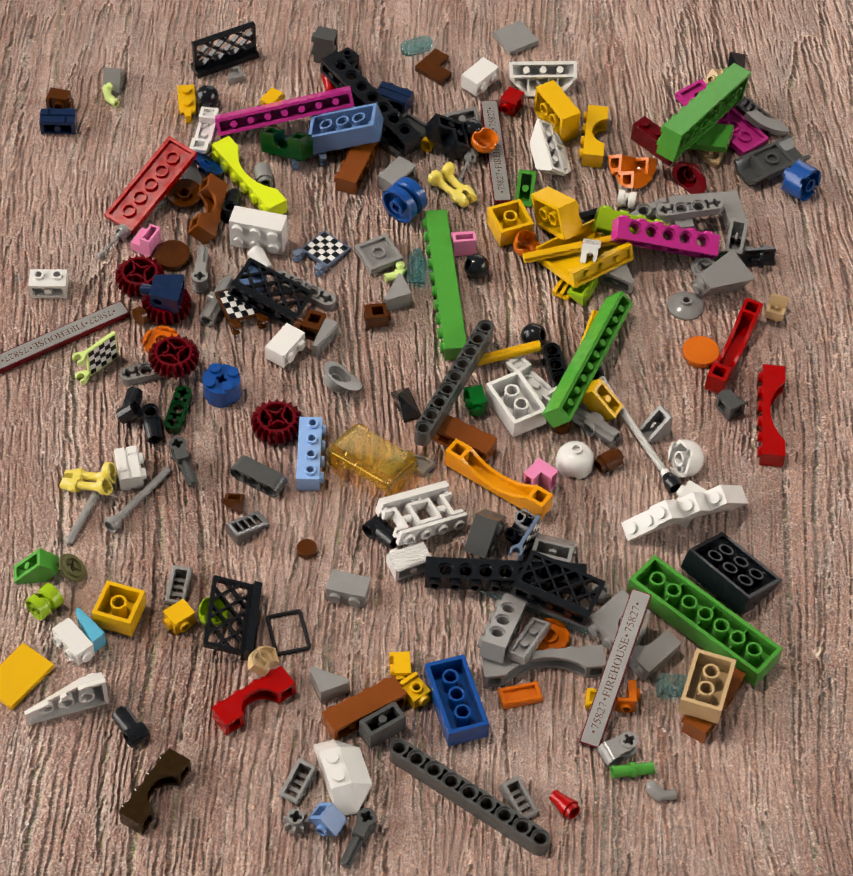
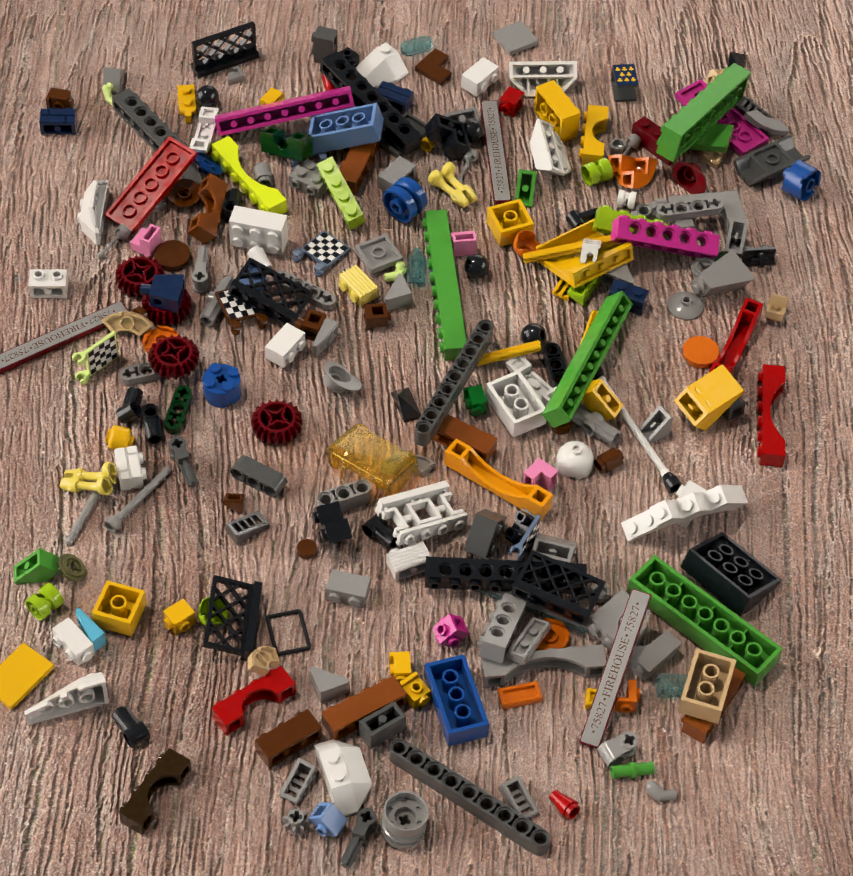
light grey slope [164,565,193,605] -> none
light blue brick [296,417,326,491] -> none
orange hair [470,127,499,154] -> none
yellow brick [530,186,583,240] -> none
white cylinder [668,439,704,478] -> none
none -> white wedge [77,180,110,245]
none -> tan tile [101,311,154,337]
none -> yellow head [105,425,134,450]
none -> dark grey brick [112,88,188,152]
none -> reddish brown brick [255,709,322,769]
none -> light grey plate [289,159,327,198]
none -> black brick [312,501,352,547]
none -> lime brick [316,157,366,230]
none -> light grey beam [317,479,371,512]
none -> white wedge [336,42,409,89]
none -> light yellow brick [338,265,379,307]
none -> light grey wheel [380,791,429,849]
none -> dark pink brick [433,614,469,648]
none -> lime wheel [581,158,613,186]
none -> dark blue brick [608,279,649,315]
none -> light grey tile [609,138,627,155]
none -> piece [610,64,638,102]
none -> light grey hinge [623,134,642,155]
none -> yellow slope [674,364,745,431]

